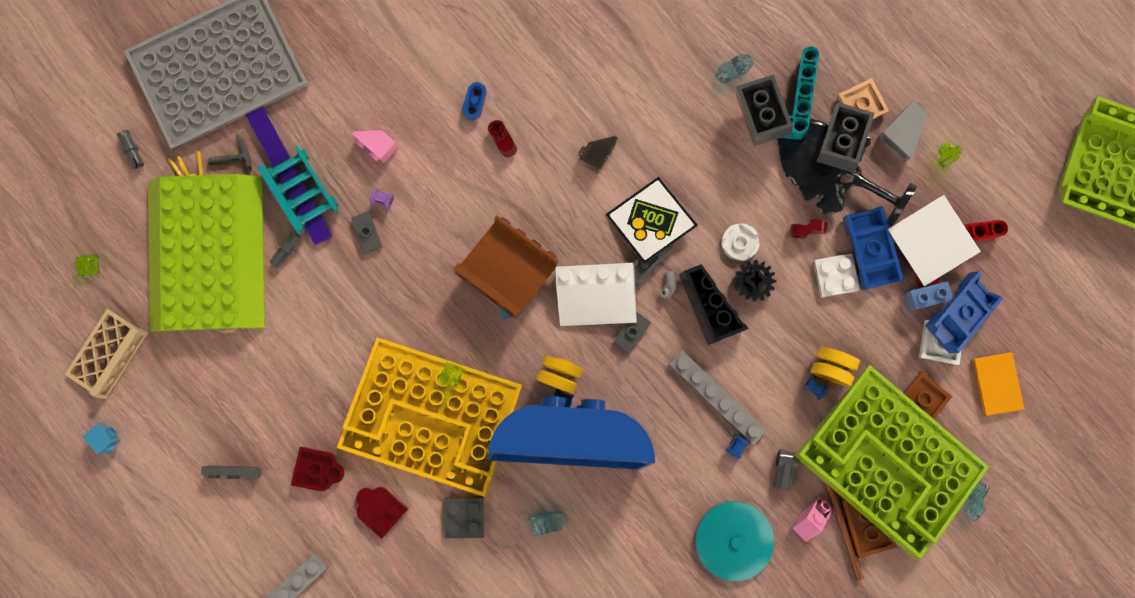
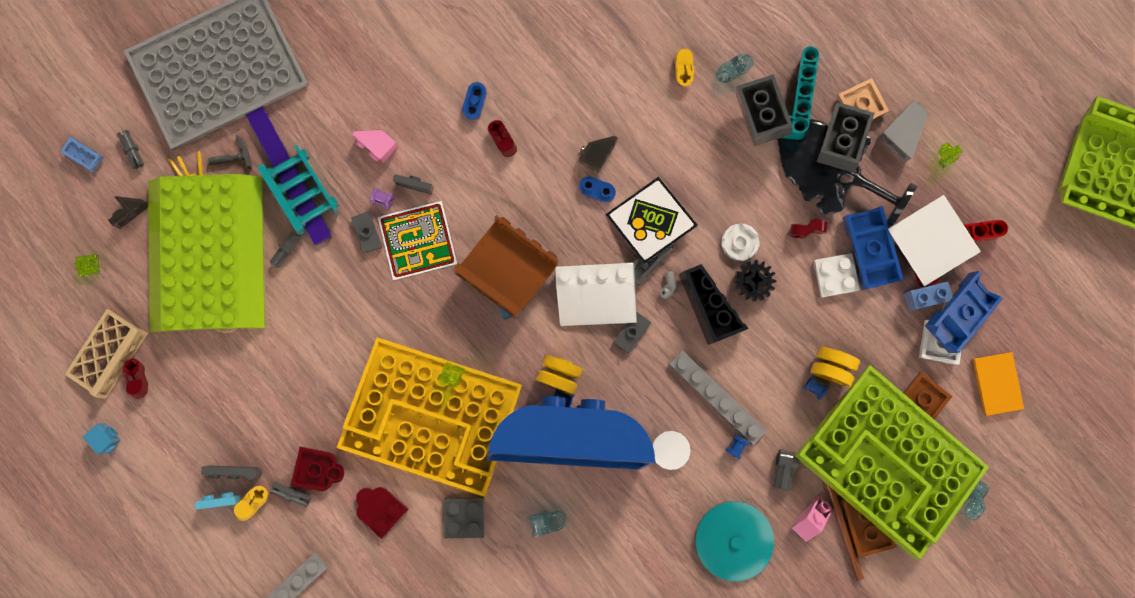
none -> medium blue plate [60,136,104,173]
none -> clear smoke slope [108,196,148,229]
none -> dark red piece [122,358,148,399]
none -> medium azure plate [195,492,241,510]
none -> yellow piece [234,486,268,521]
none -> dark grey pin [270,482,312,507]
none -> sticker [378,201,457,280]
none -> dark grey plate [393,174,434,194]
none -> blue plate [579,176,616,203]
none -> white tile [652,431,691,470]
none -> yellow piece [675,48,694,86]

